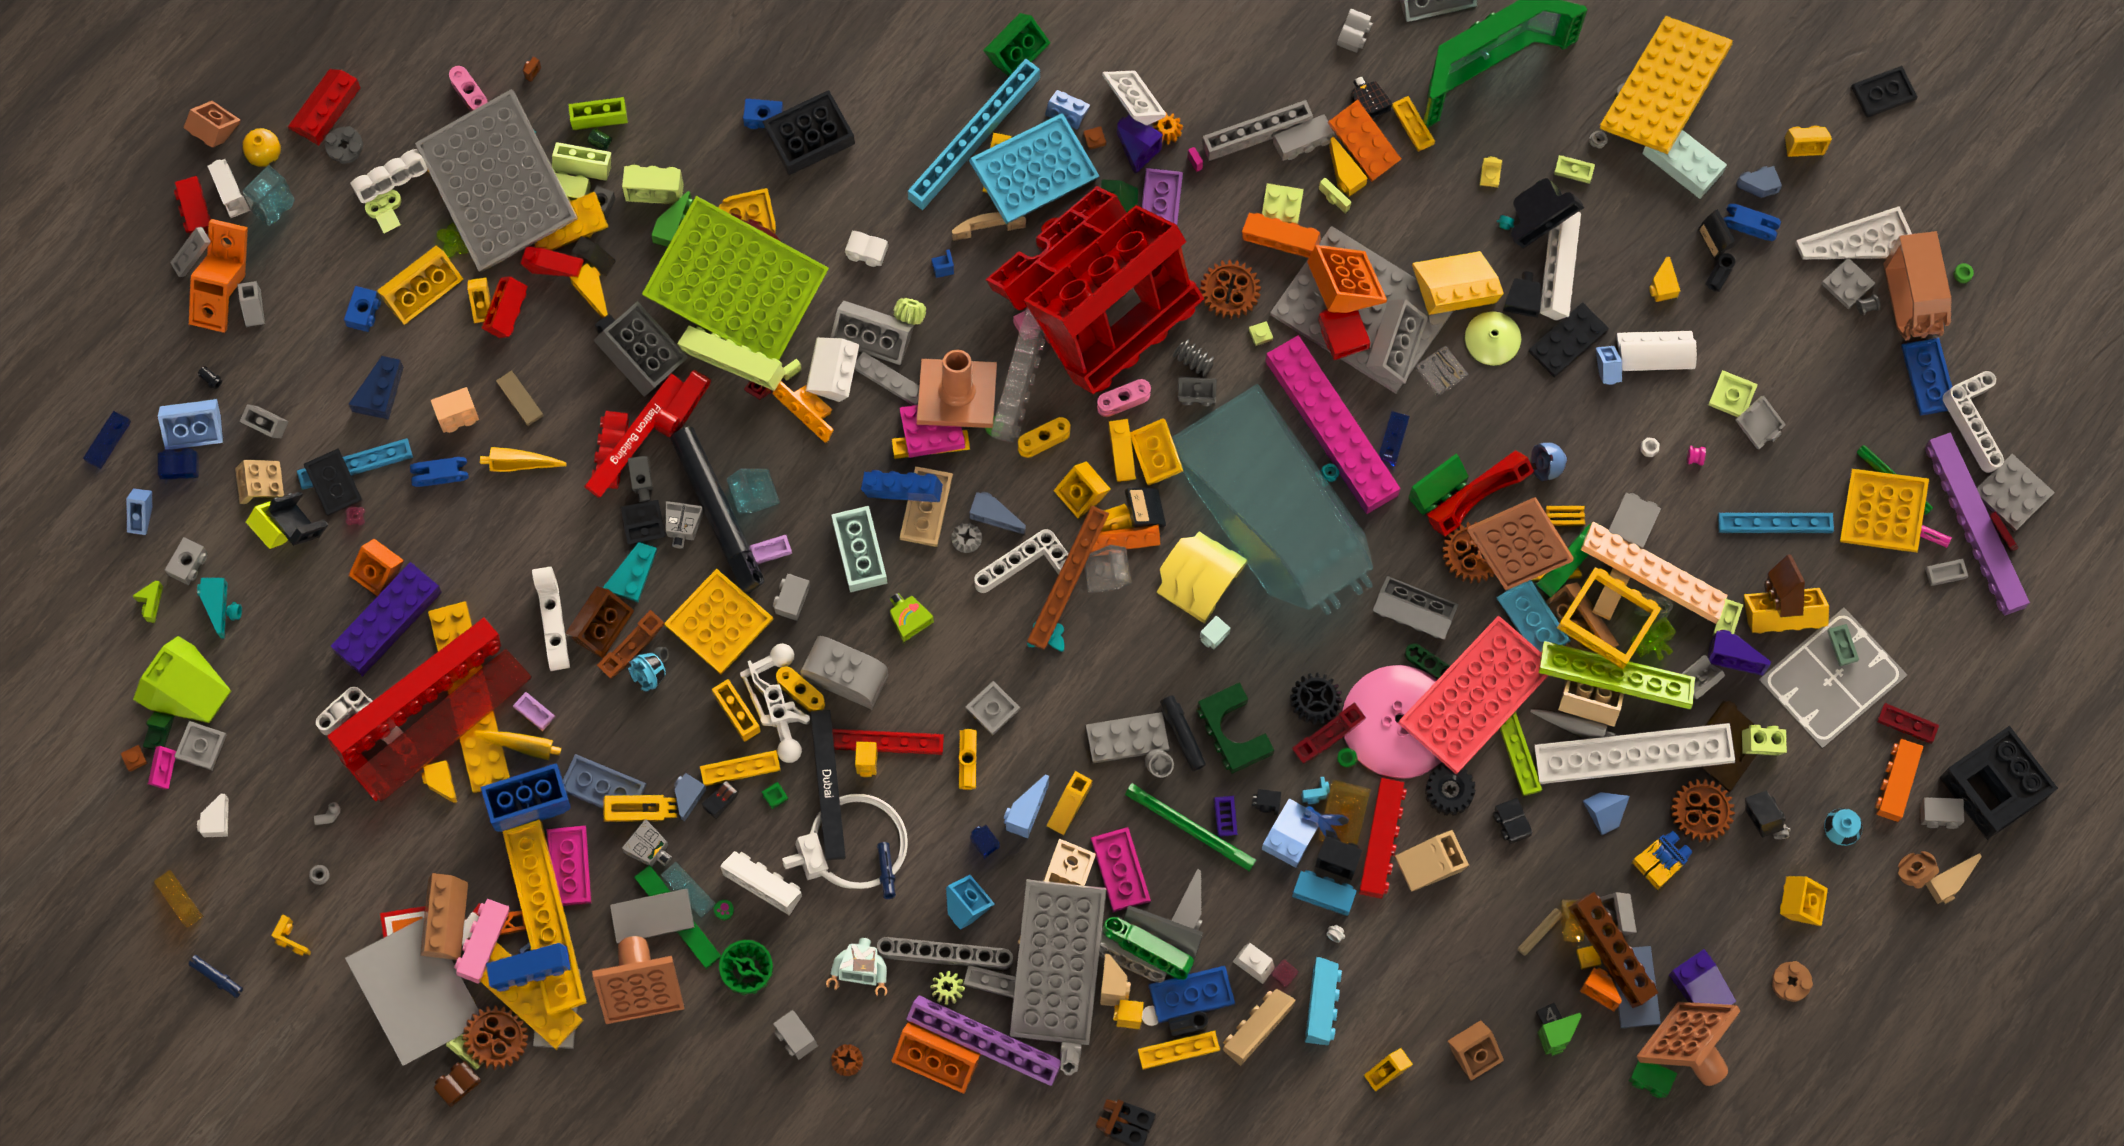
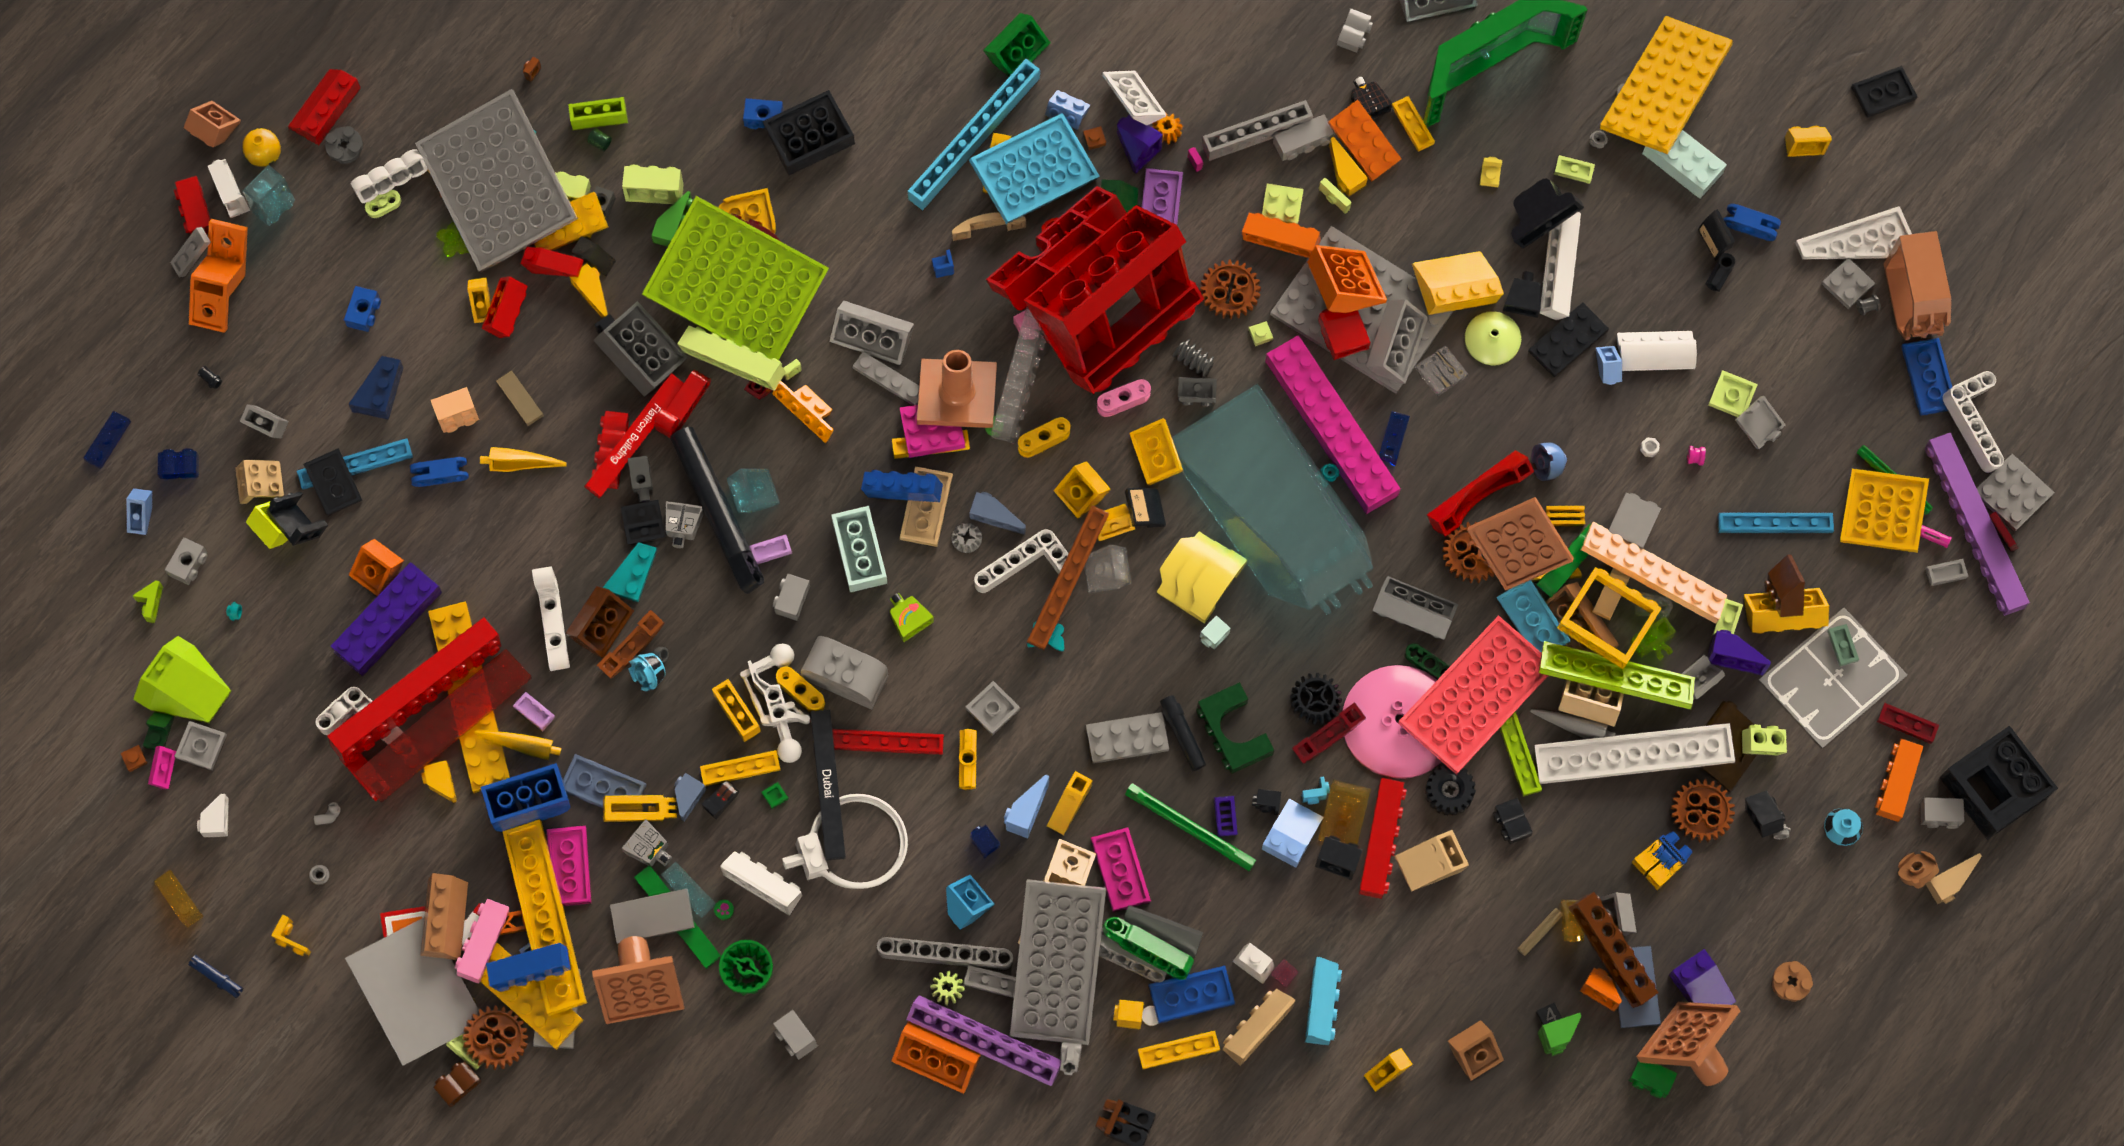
light blue slope [158,399,223,450] -> none
teal slope [197,578,228,639] -> none
light grey slope [238,281,265,327] -> none
clear pink plate [346,507,365,526] -> none
yellowish green tile [375,207,401,233] -> none
yellow slope [377,246,463,325] -> none
bright pink piece [449,66,488,111] -> none
yellowish green brick [552,142,611,181] -> none
yellow plate [664,568,774,675] -> none
white slope [805,337,859,402] -> none
light aqua torso [826,938,887,996] -> none
dark orange gear [831,1044,863,1076] -> none
white brick [845,231,888,267] -> none
yellow brick [855,742,878,777] -> none
dark blue pin [877,842,896,899] -> none
yellowish green gear [893,298,926,325] -> none
orange plate [1090,525,1161,554] -> none
tan slope [1100,954,1131,1006] -> none
yellow slope [1108,419,1136,482] -> none
light grey wheel [1145,749,1174,778] -> none
black piece [1168,1011,1208,1037] -> none
light grey slope [1171,869,1203,930] -> none
dark azure brick [1292,870,1357,916] -> none
blue piece [1302,806,1349,838] -> none
white plate [1326,925,1345,943] -> none
green tile [1337,748,1358,768] -> none
green slope [1408,453,1469,515] -> none
teal plate [1497,215,1515,230] -> none
yellow plate [1576,946,1601,970] -> none
medium blue slope [1583,792,1630,835] -> none
yellow slope [1649,257,1680,302] -> none
sand blue slope [1736,166,1782,198] -> none
yellow slope [1780,876,1828,926] -> none
bright green tile [1954,263,1974,283] -> none

